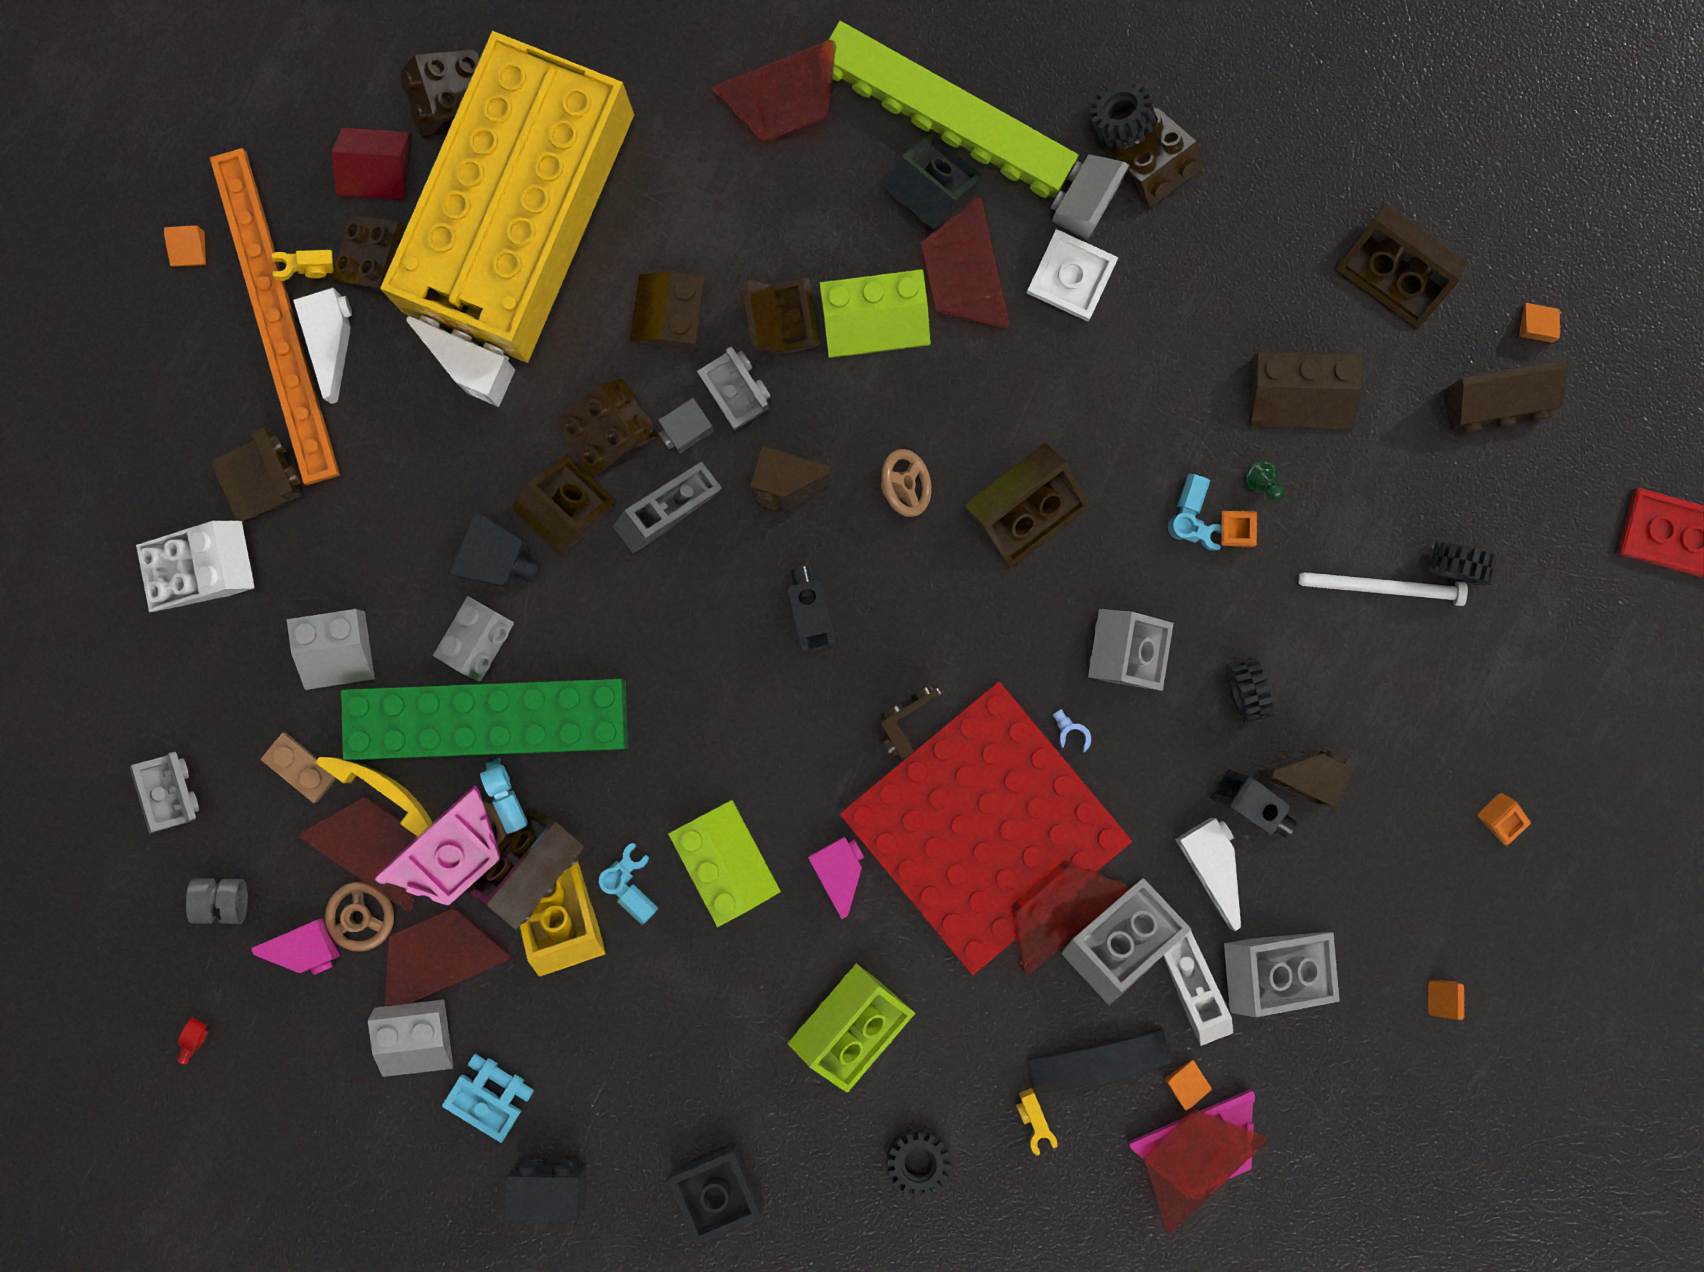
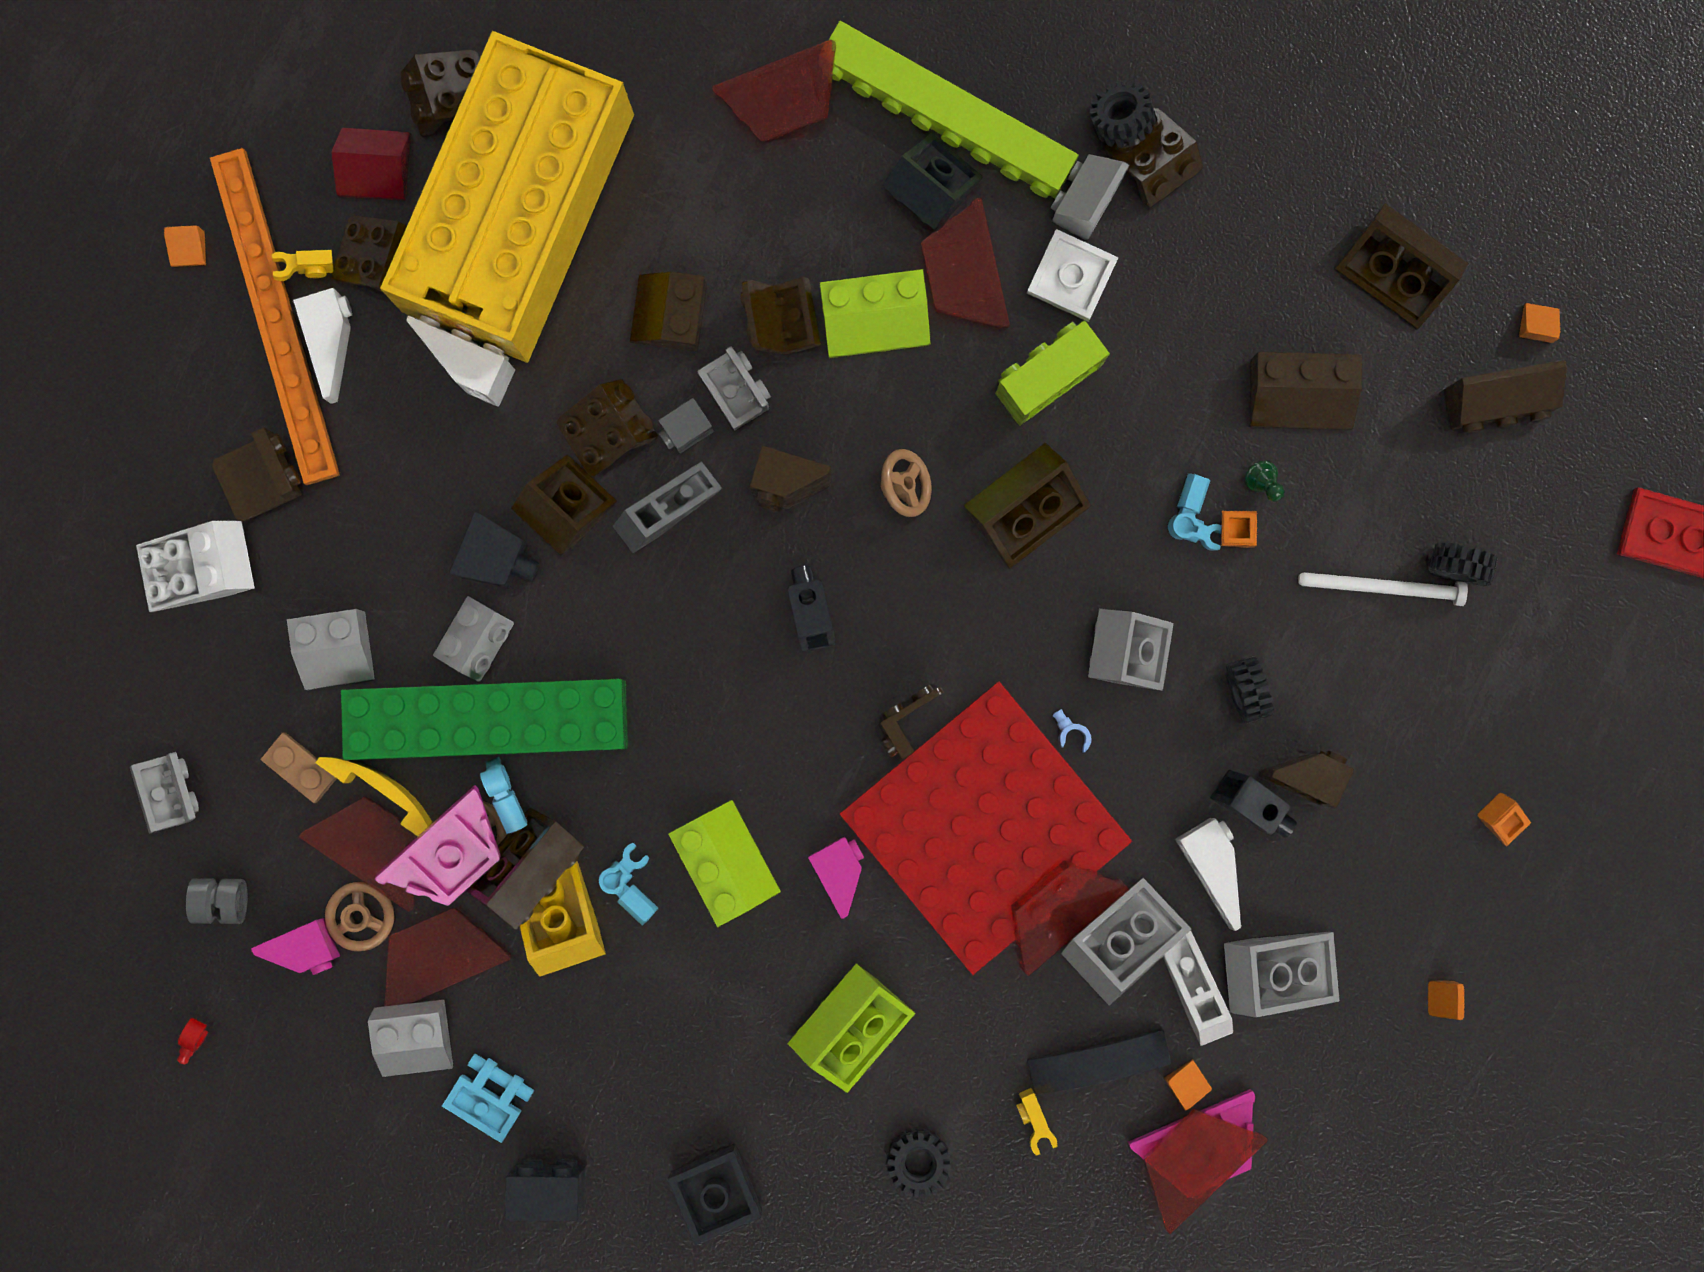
none -> lime brick [995,320,1110,426]

